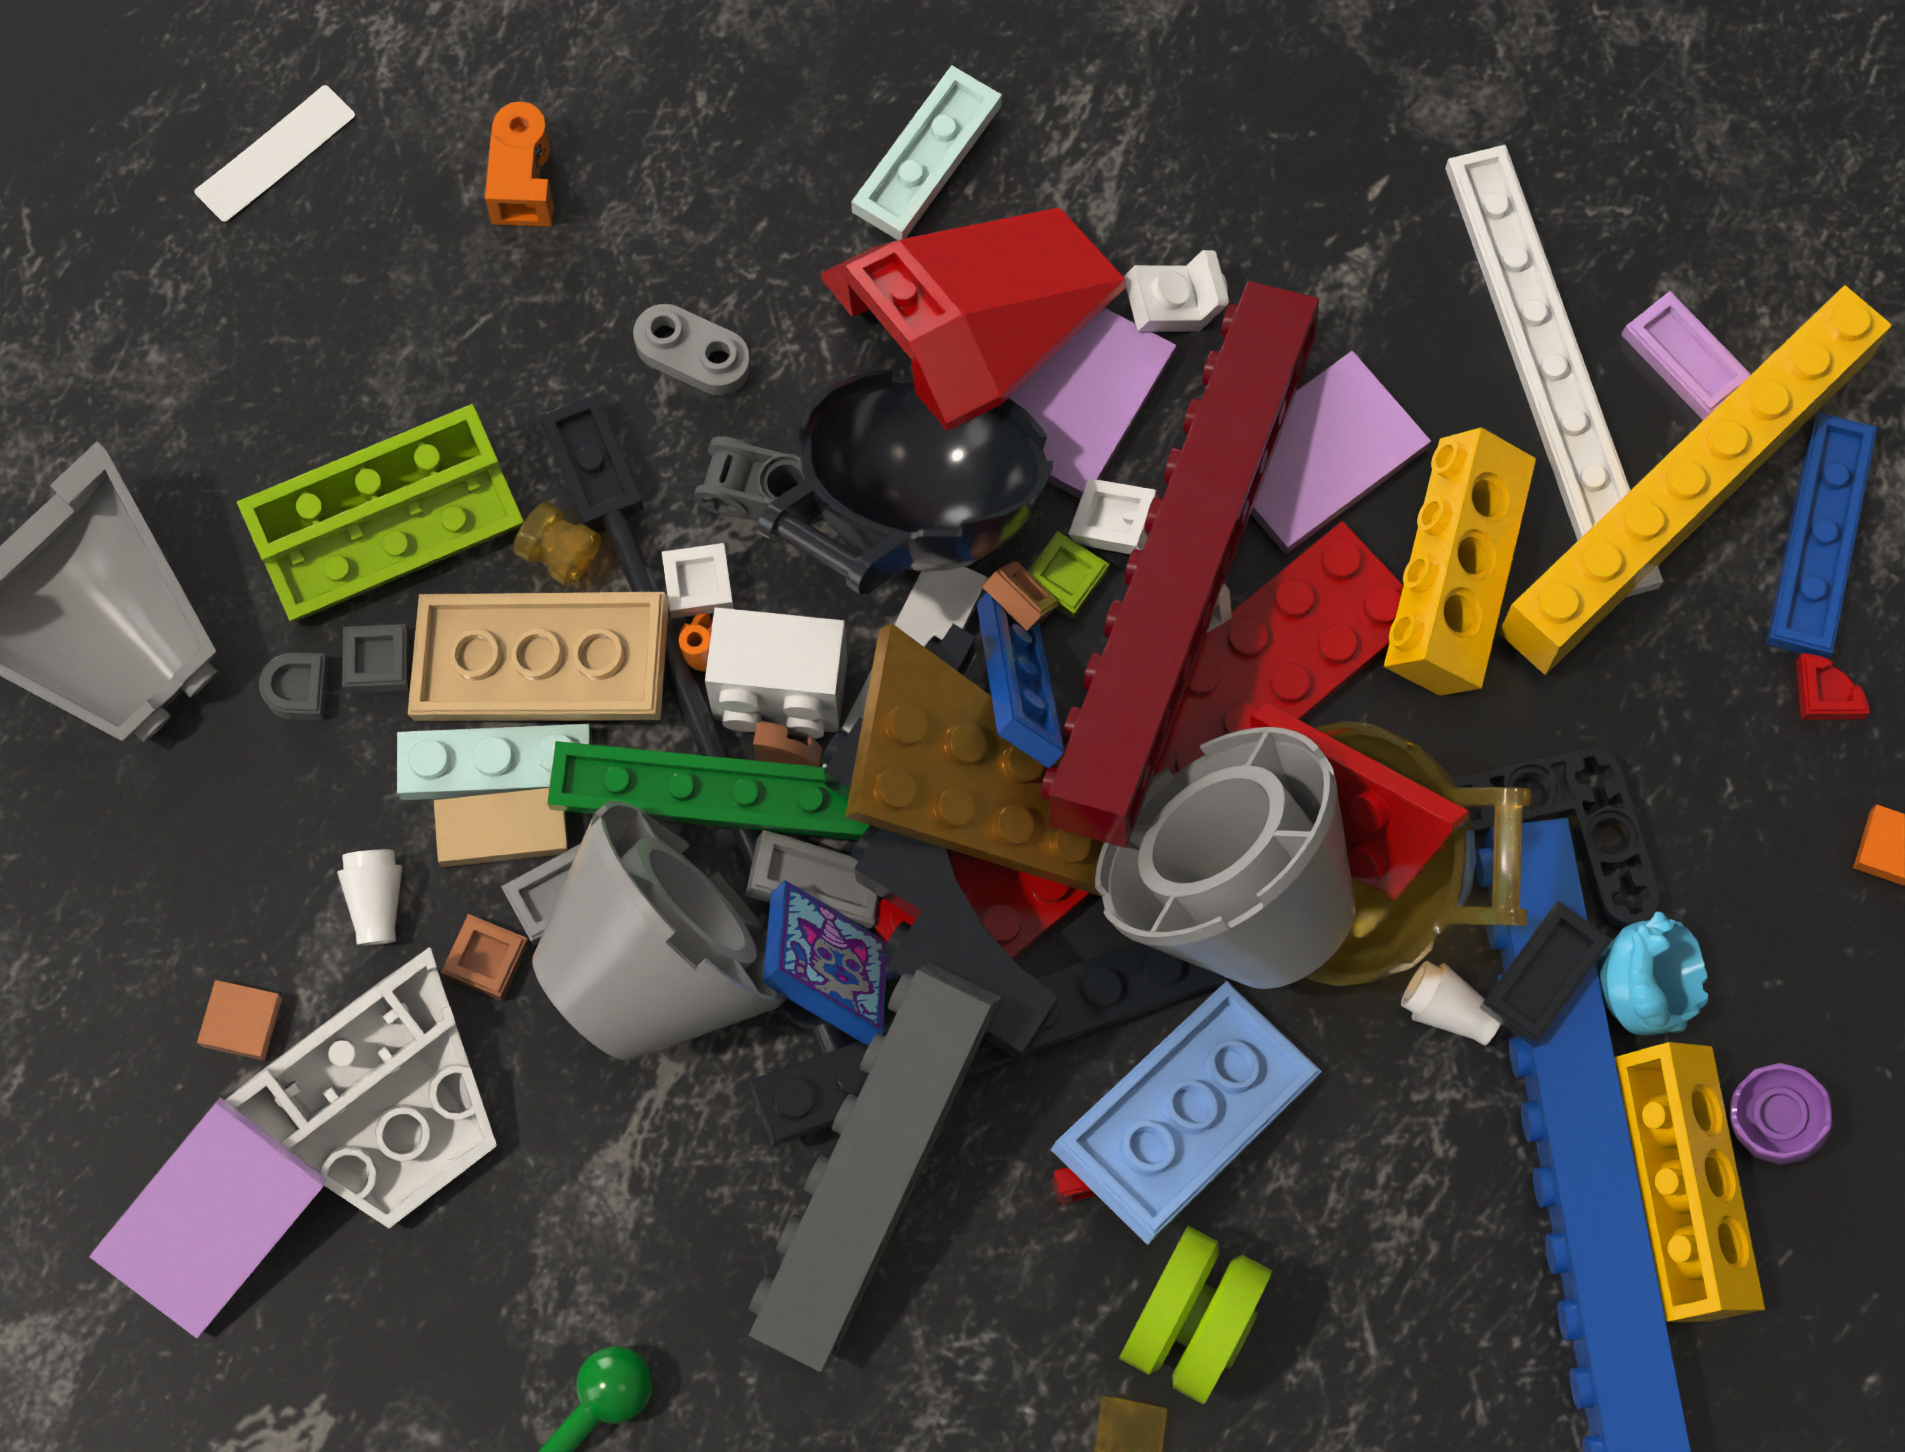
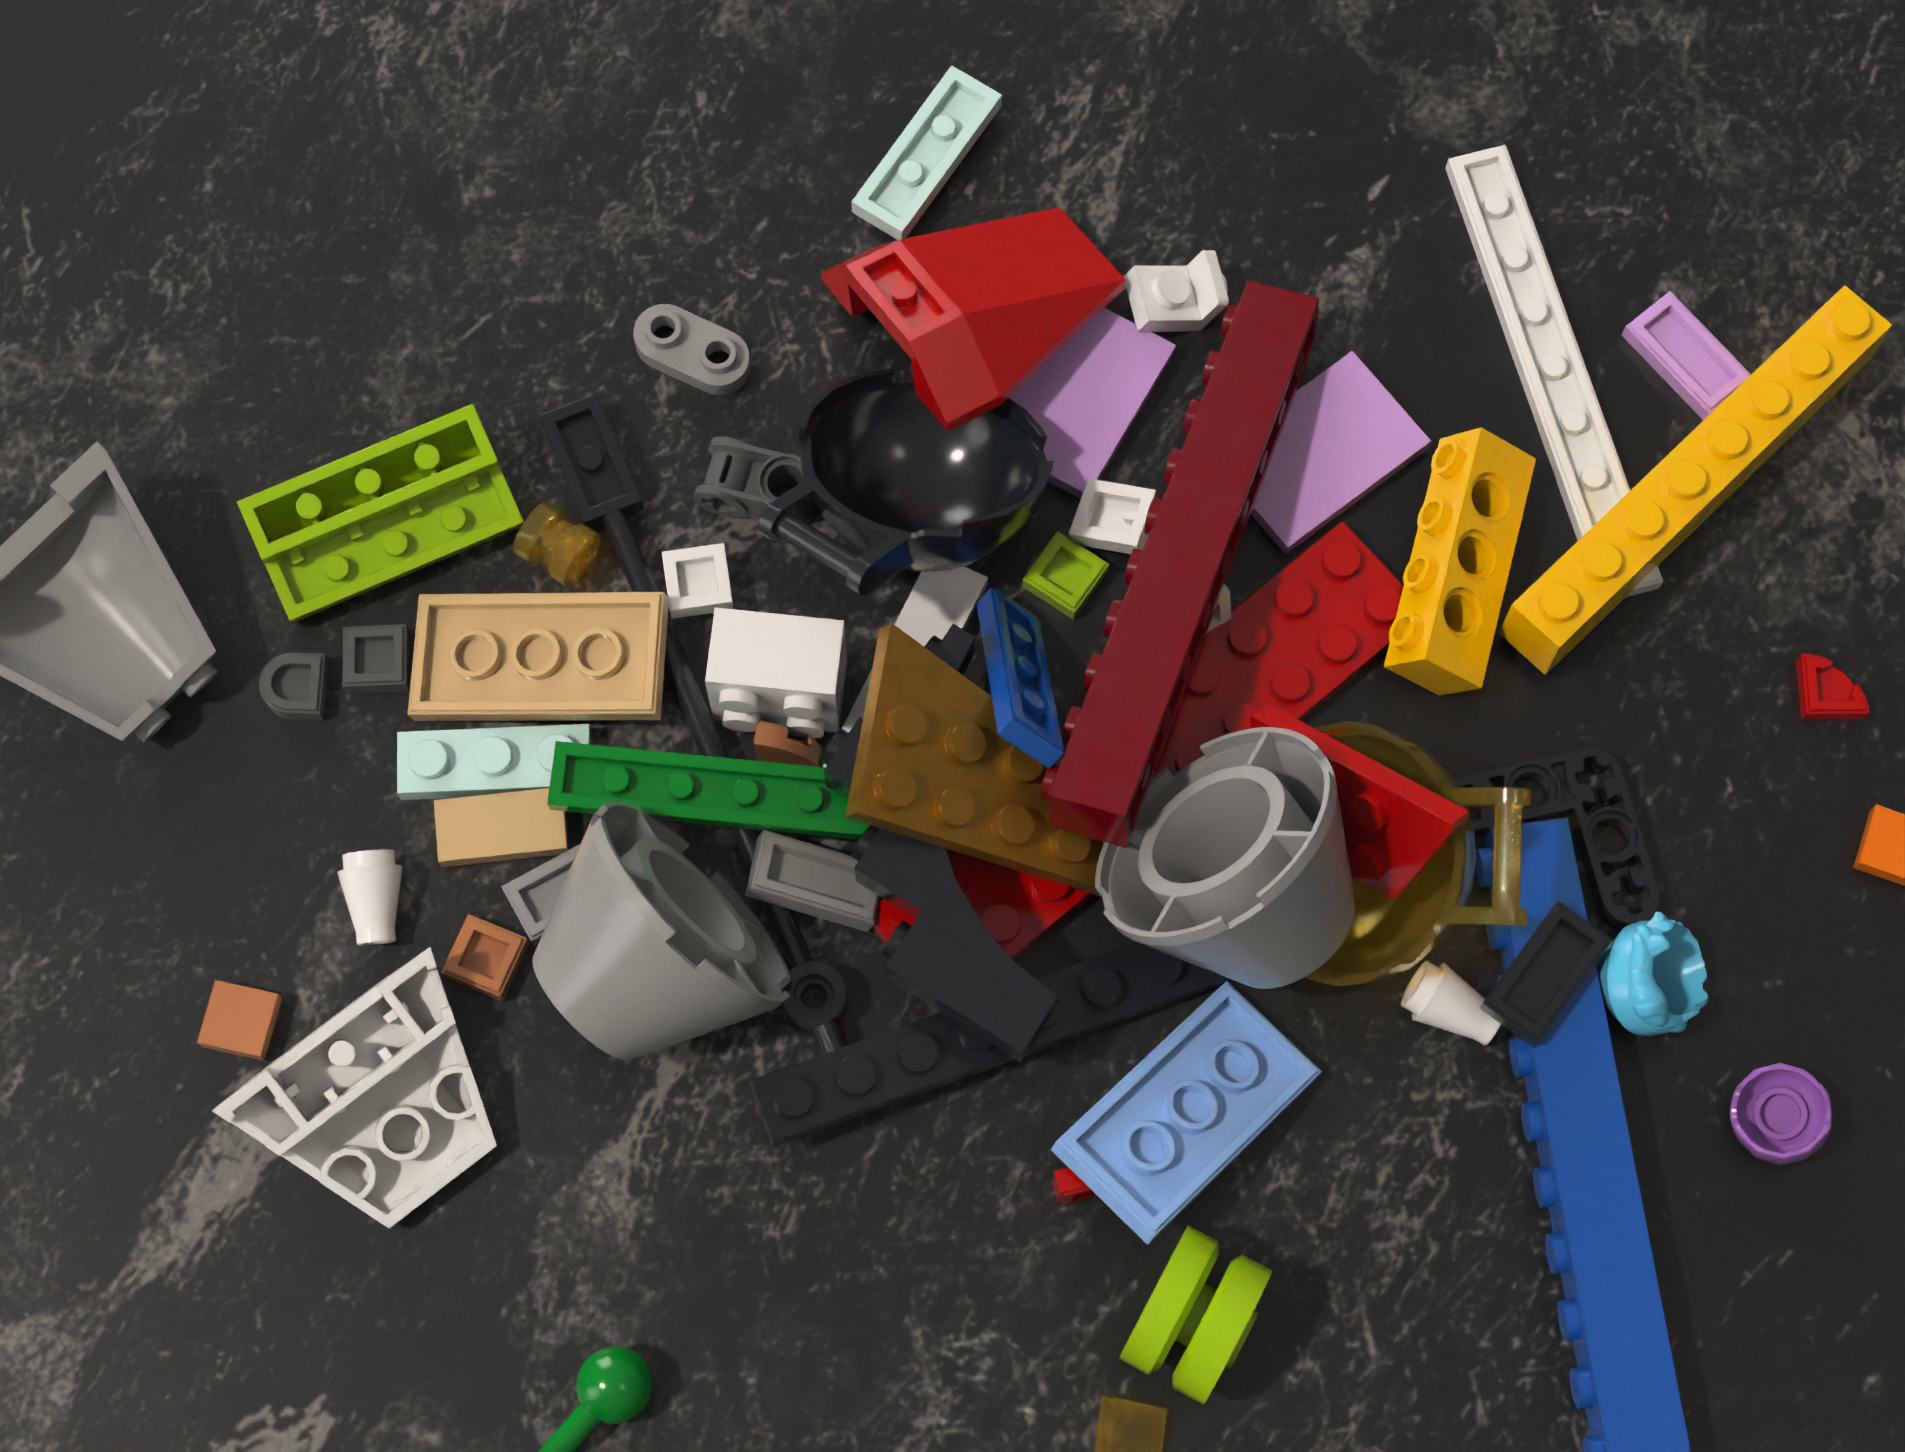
lavender tile [89,1097,327,1338] -> none
white sticker [195,85,355,222] -> none
orange leg [485,102,554,227] -> none
orange arm [678,612,713,671] -> none
dark grey brick [748,962,1002,1372] -> none
tile [763,880,887,1046] -> none
nougat tile [982,561,1059,631] -> none
yellow brick [1614,1042,1765,1322] -> none
blue tile [1765,412,1877,659] -> none

